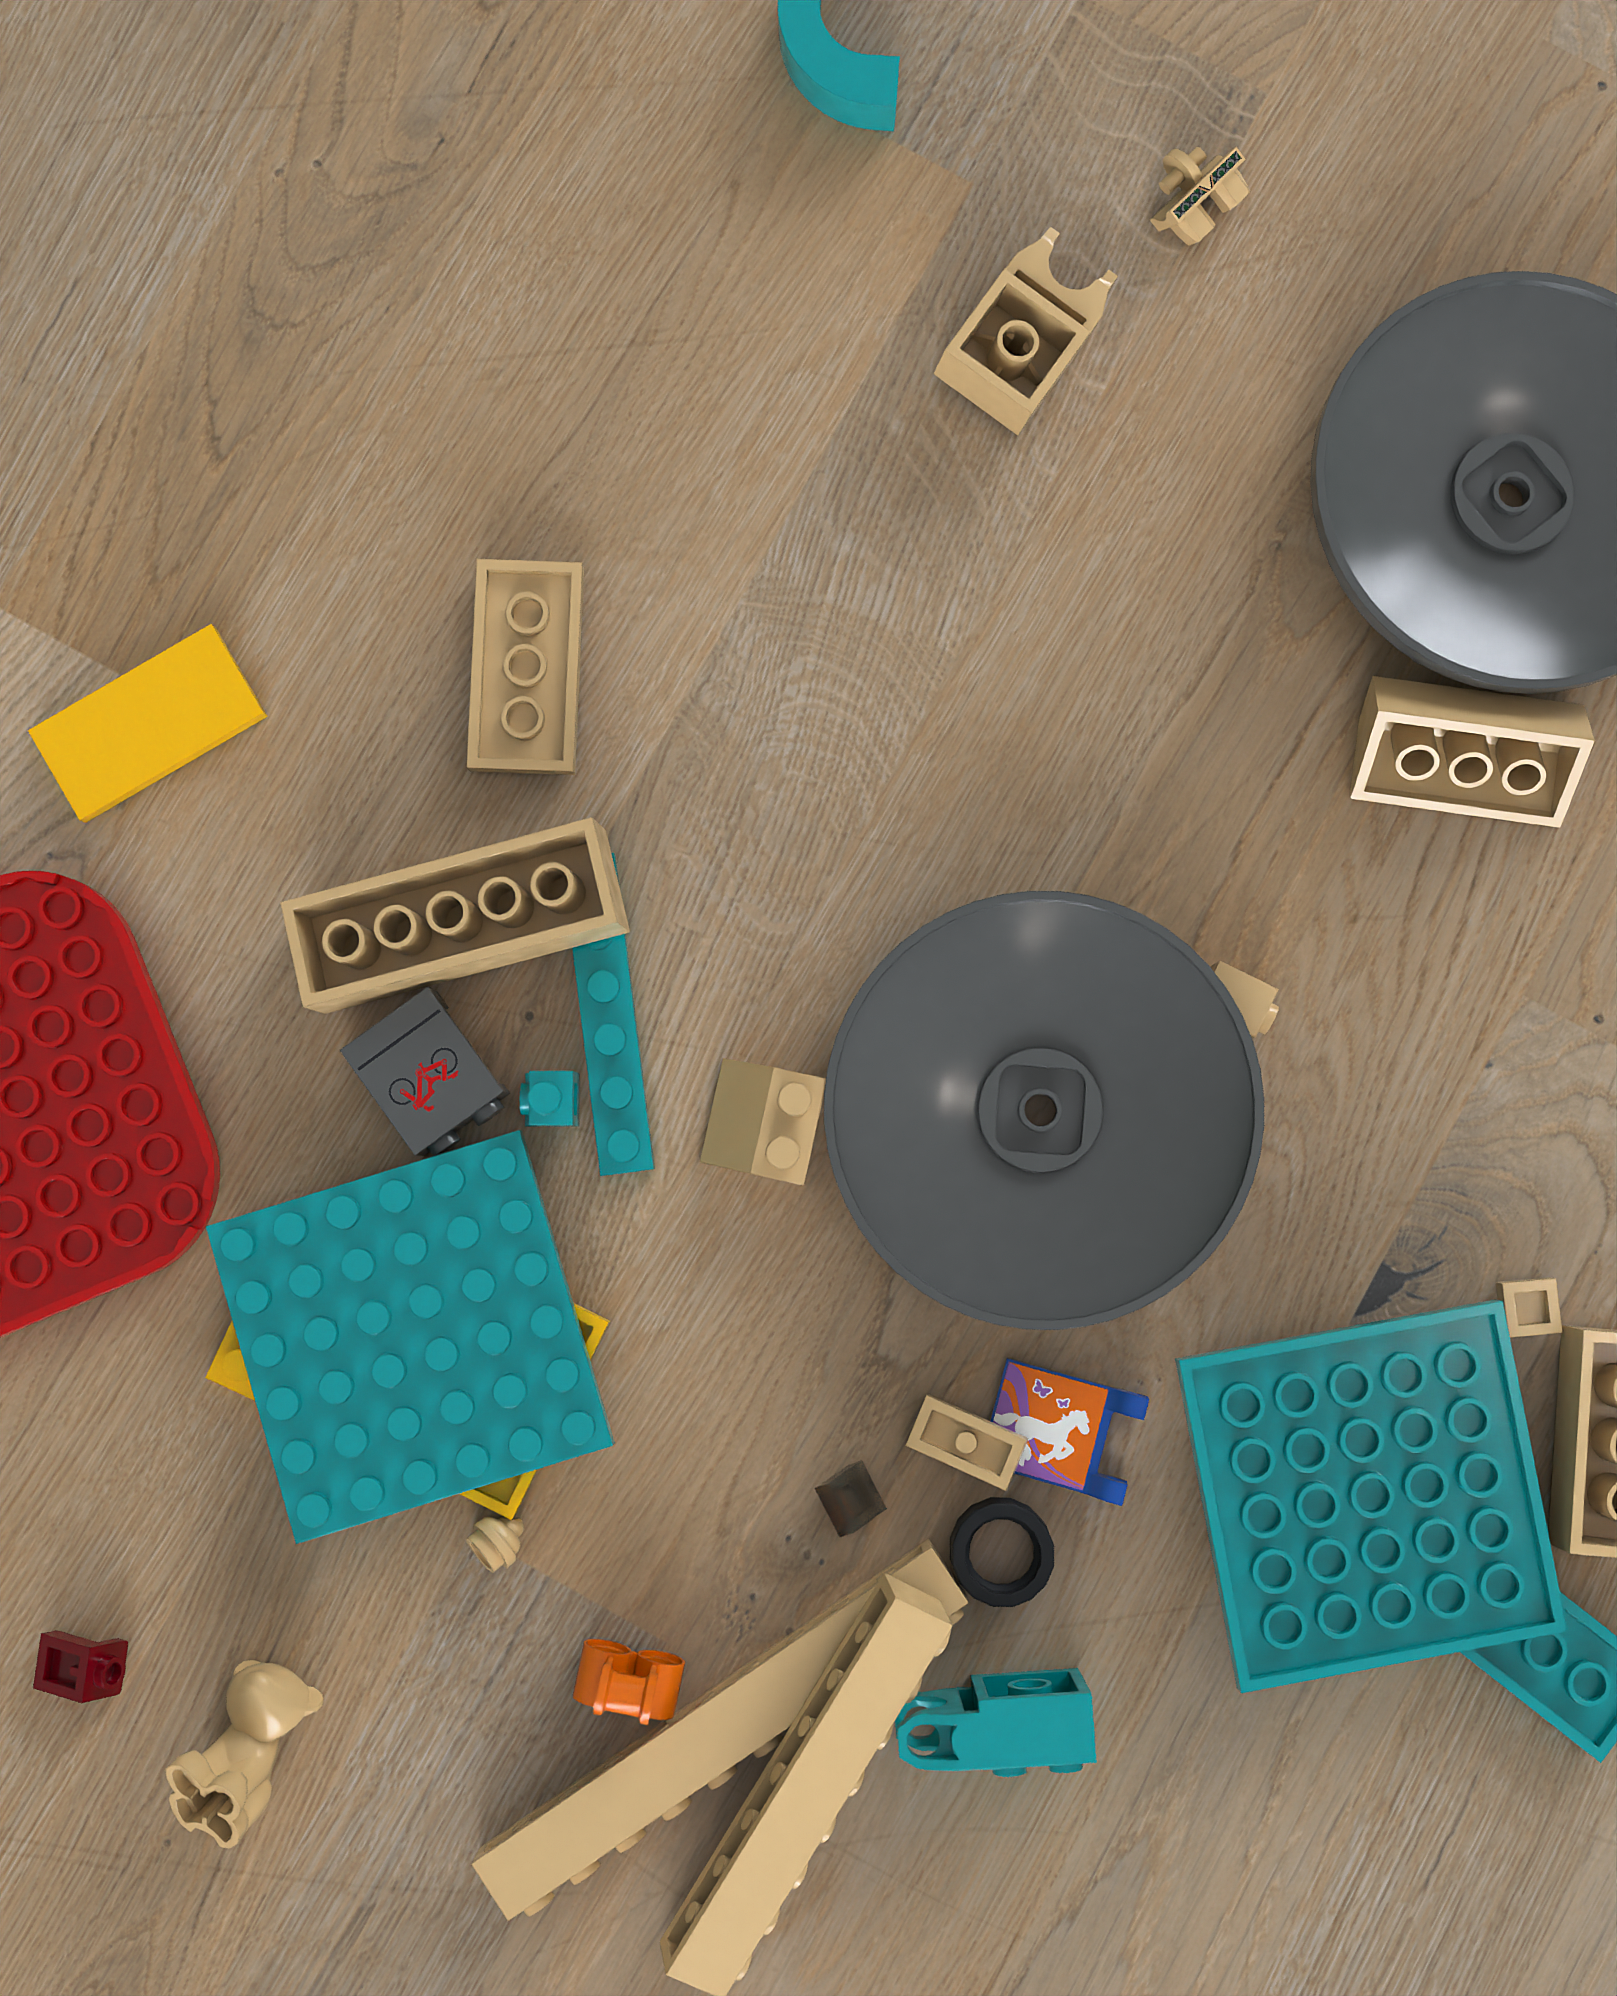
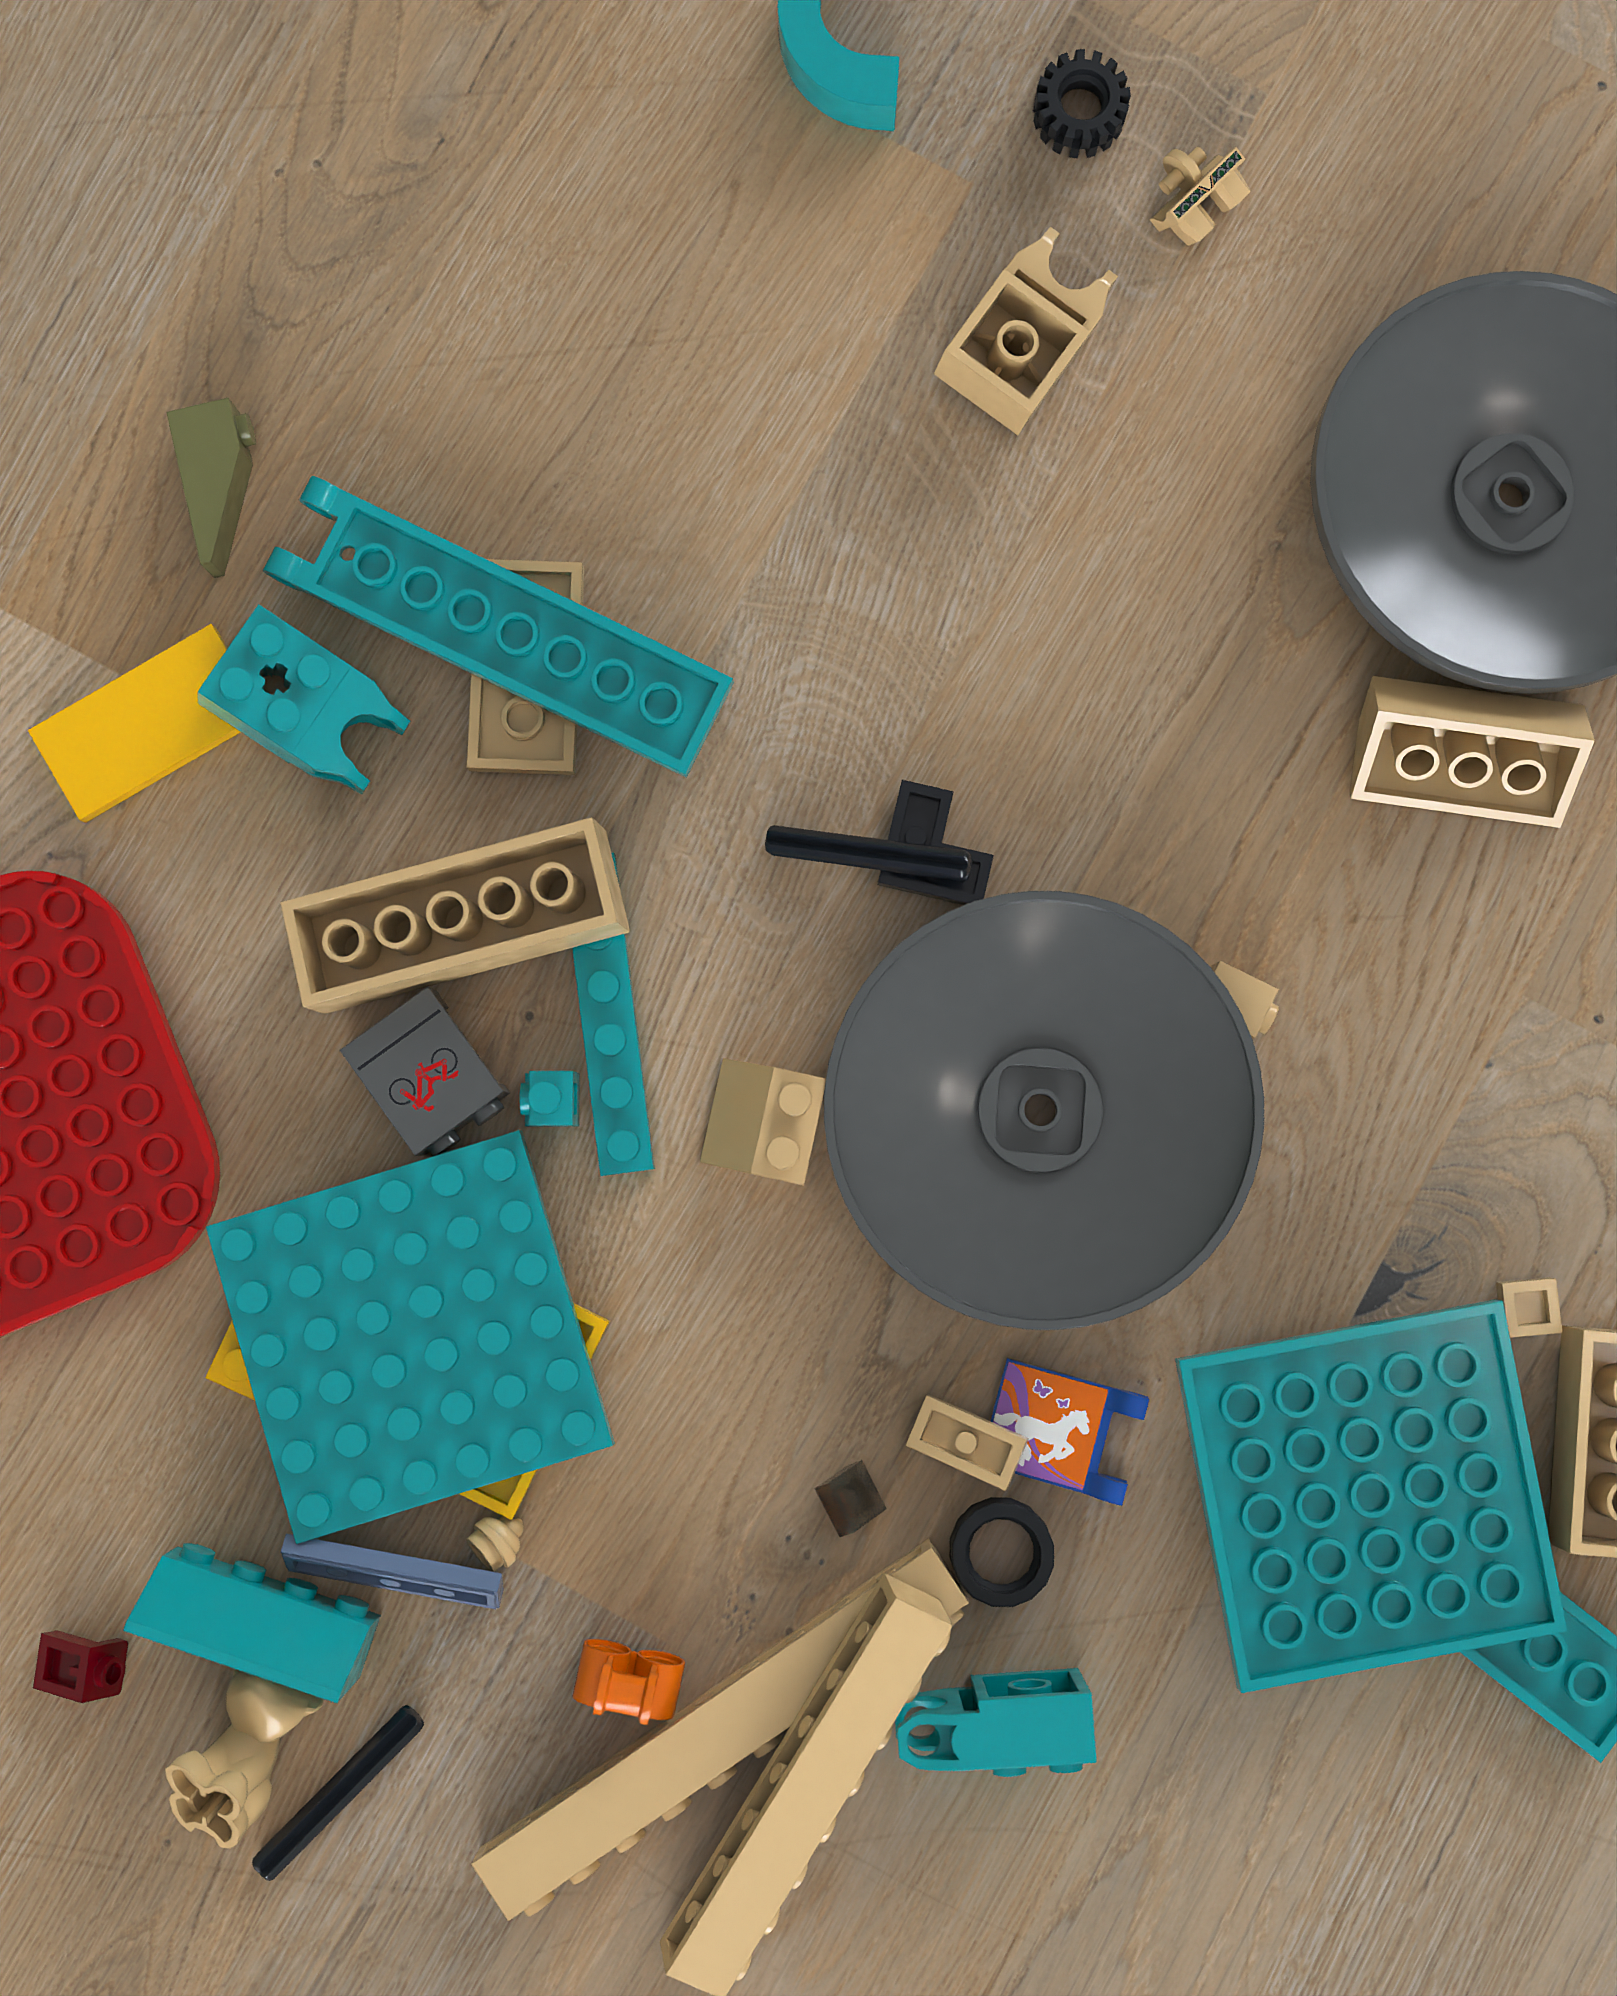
none -> teal slope [123,1543,381,1703]
none -> olive slope [166,398,256,578]
none -> teal brick [197,604,410,794]
none -> black axle [252,1705,424,1881]
none -> teal hinge [263,476,734,778]
none -> sand blue tile [281,1534,504,1609]
none -> black axle [765,825,972,881]
none -> black plate [877,780,994,905]
none -> black tyre [1033,49,1131,159]

